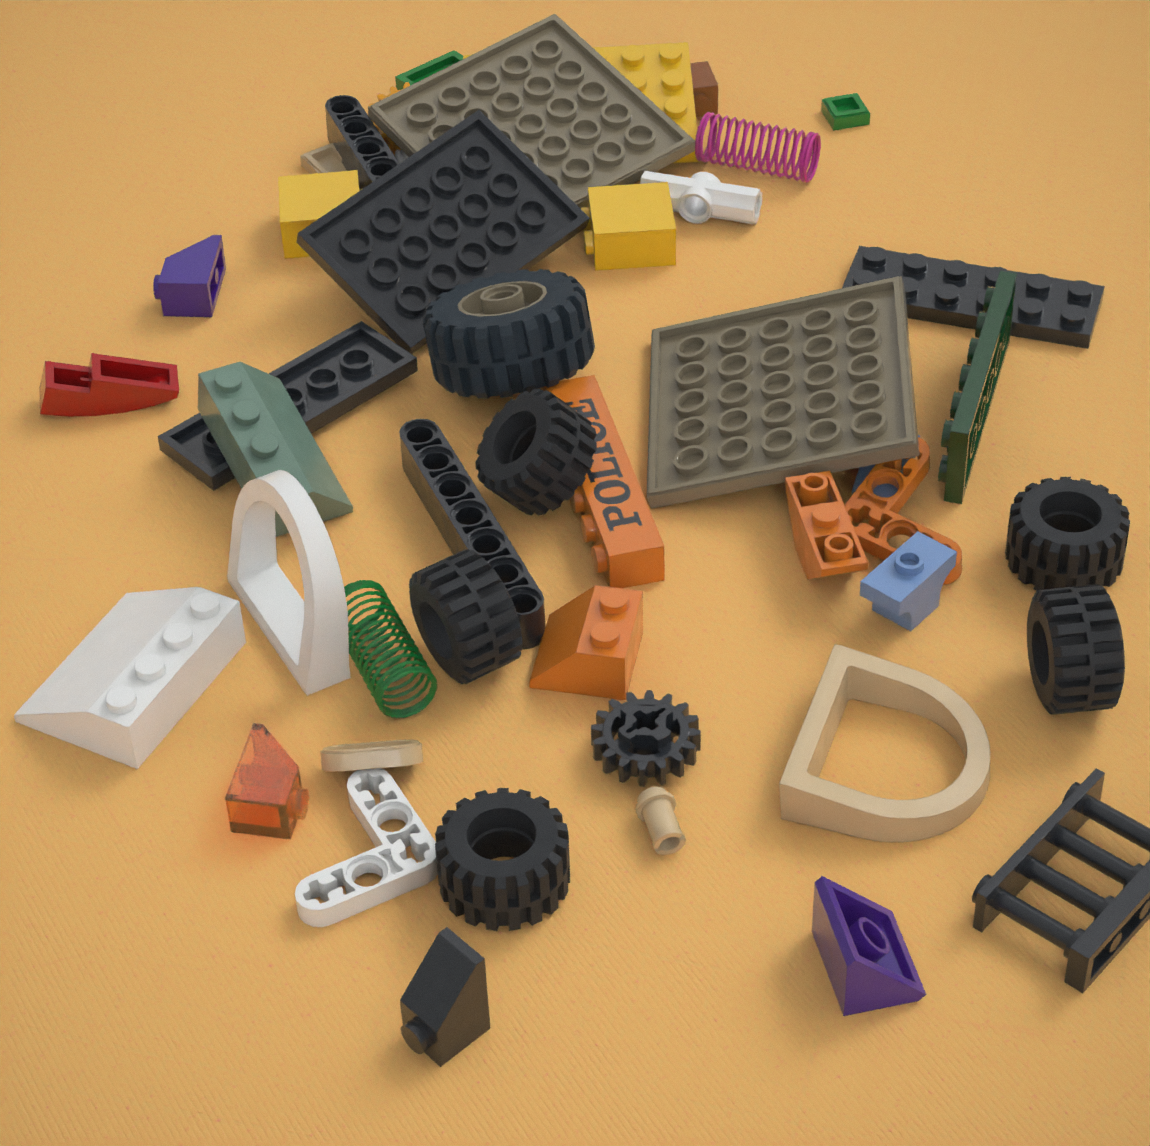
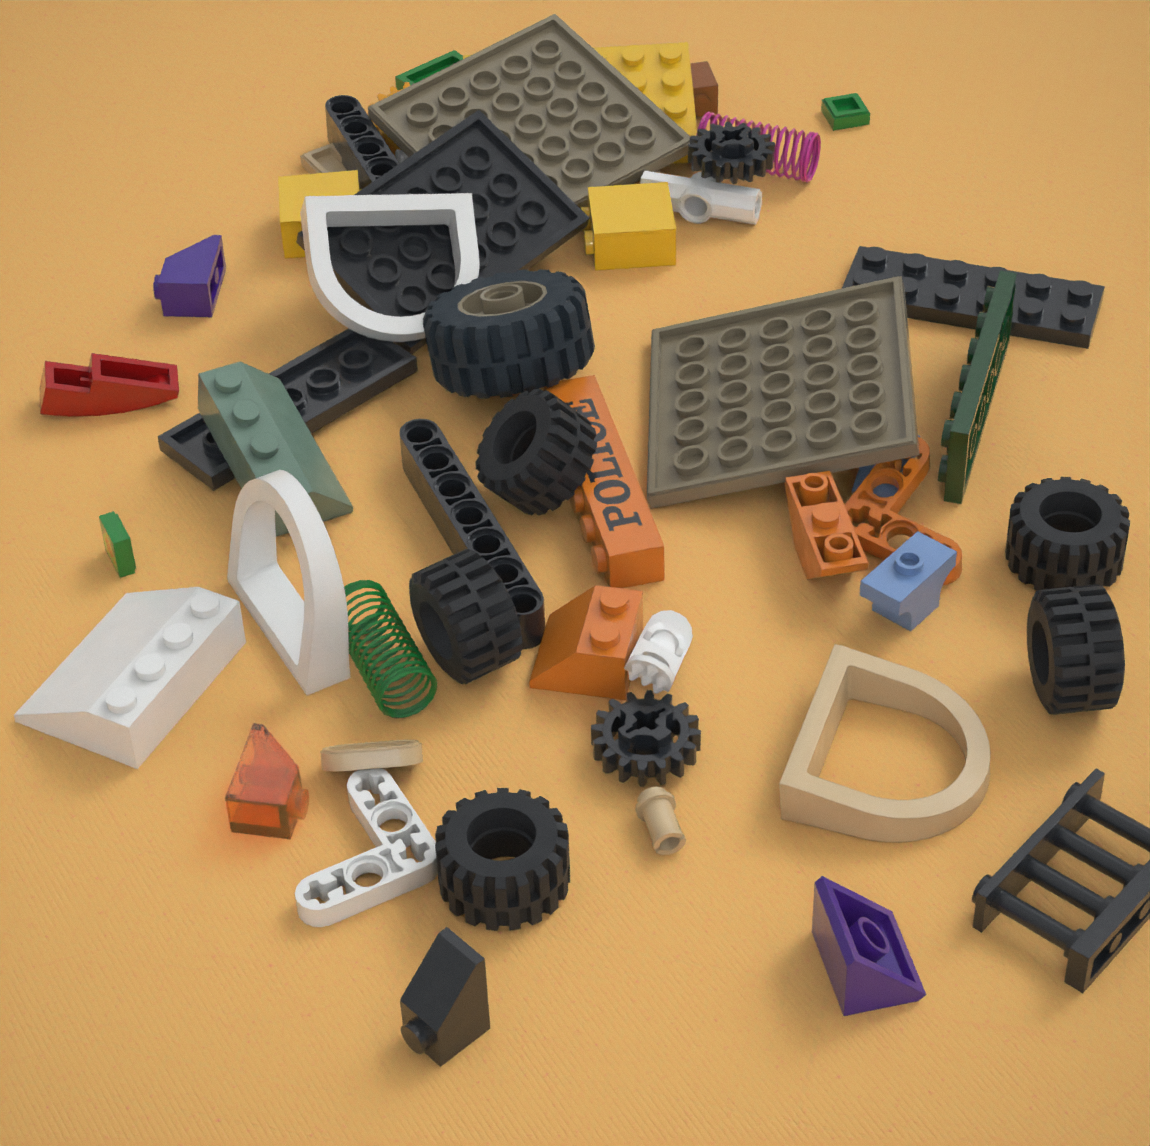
none -> green tile [99,511,136,578]
none -> white window [300,193,480,342]
none -> white piece [624,610,693,694]
none -> black gear [688,122,775,184]

